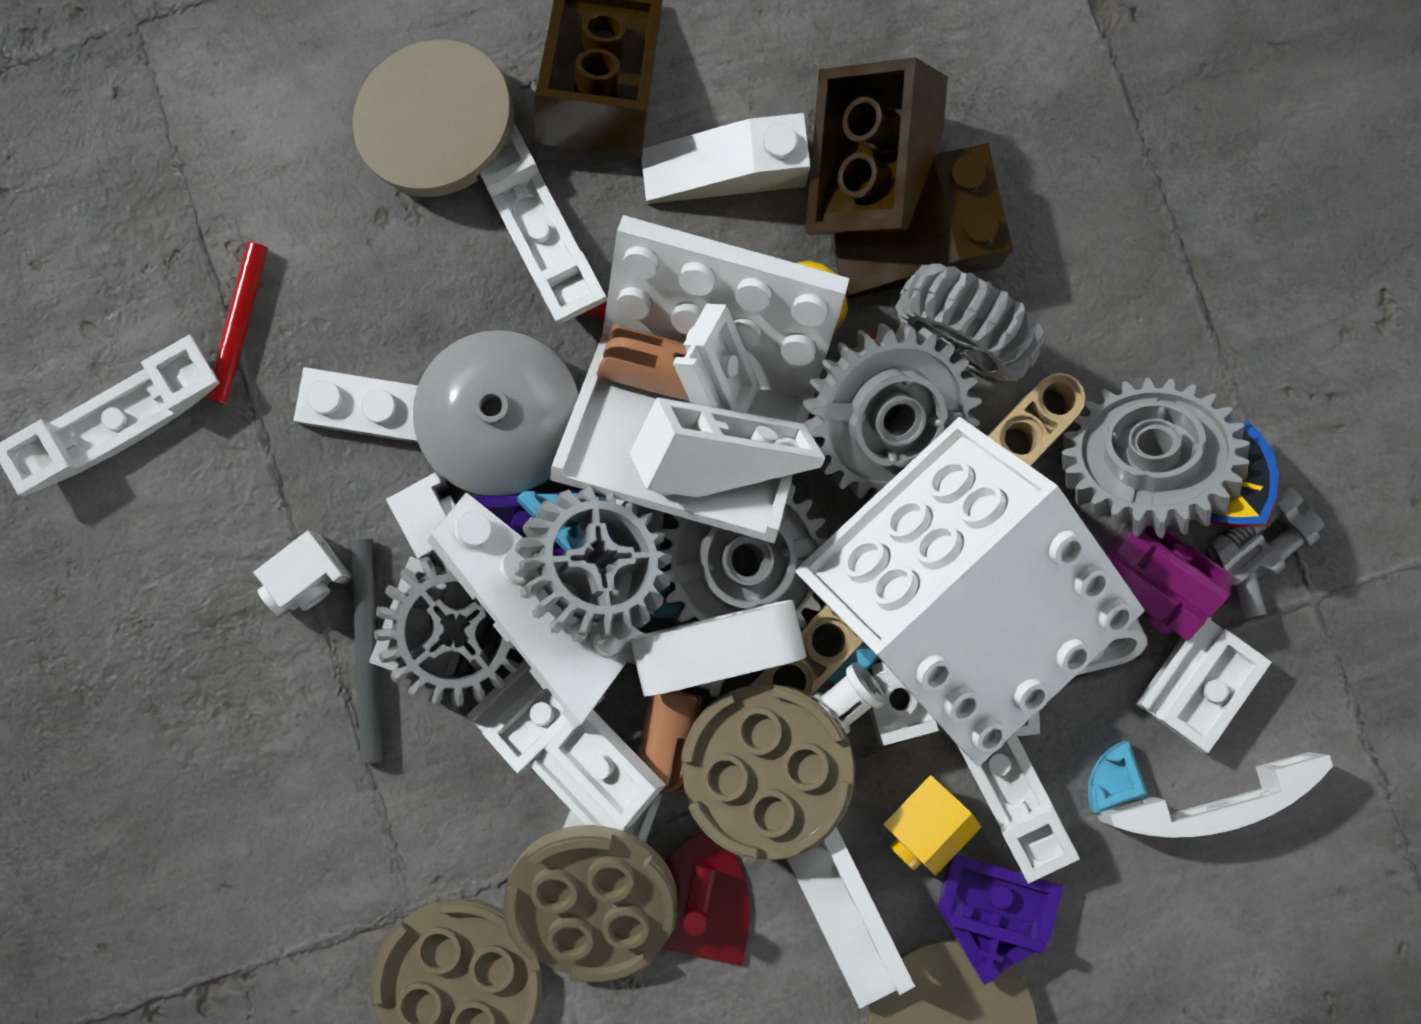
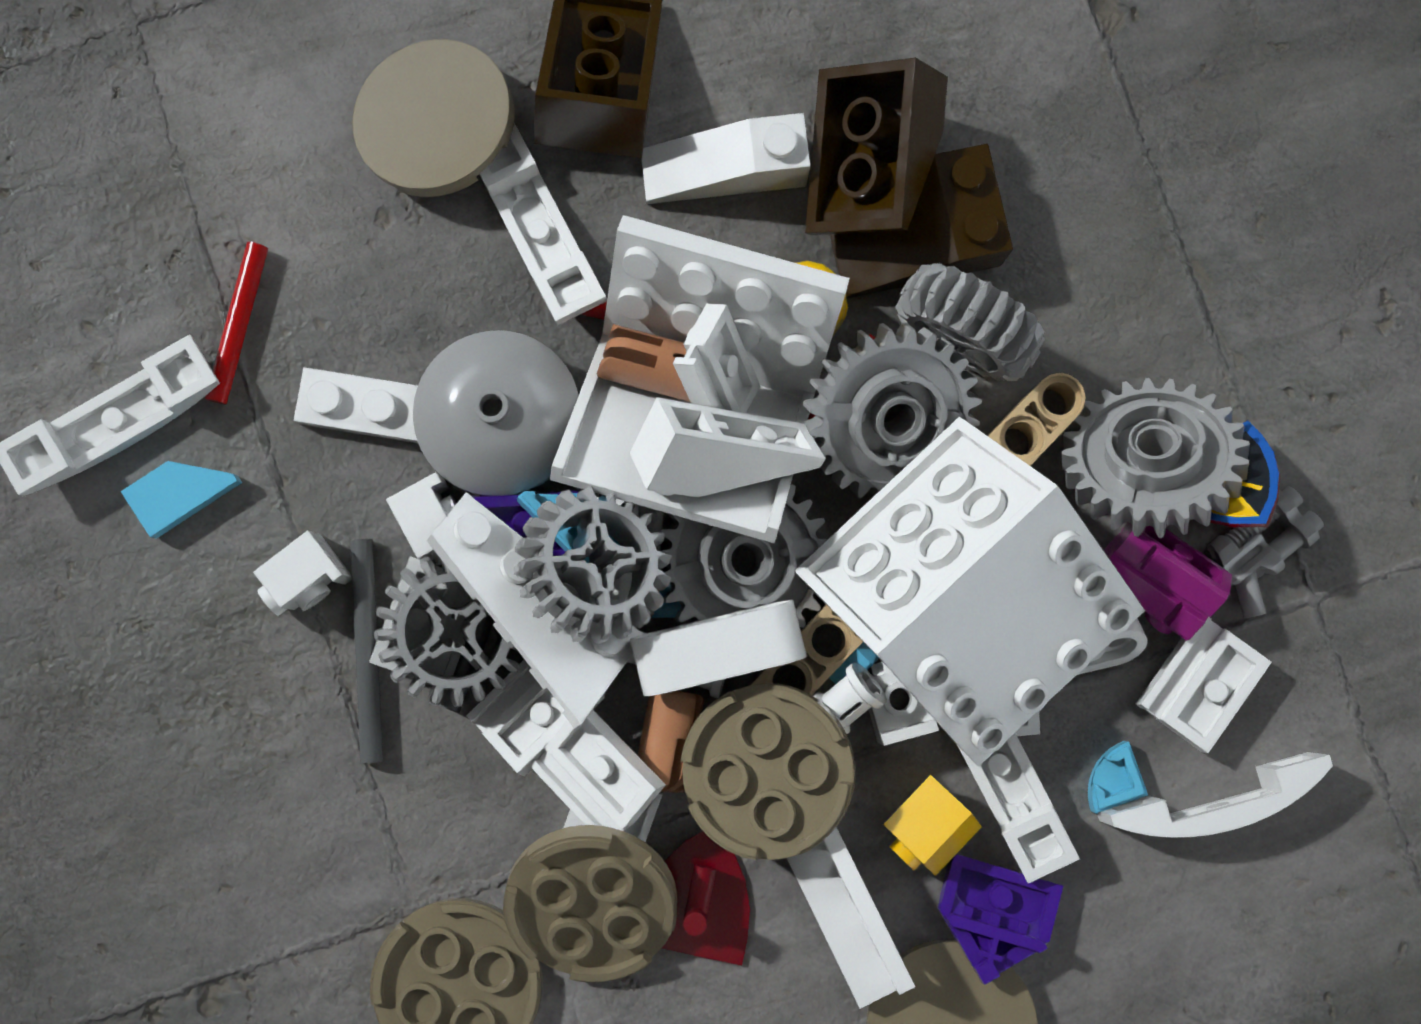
none -> medium azure tile [121,461,242,539]

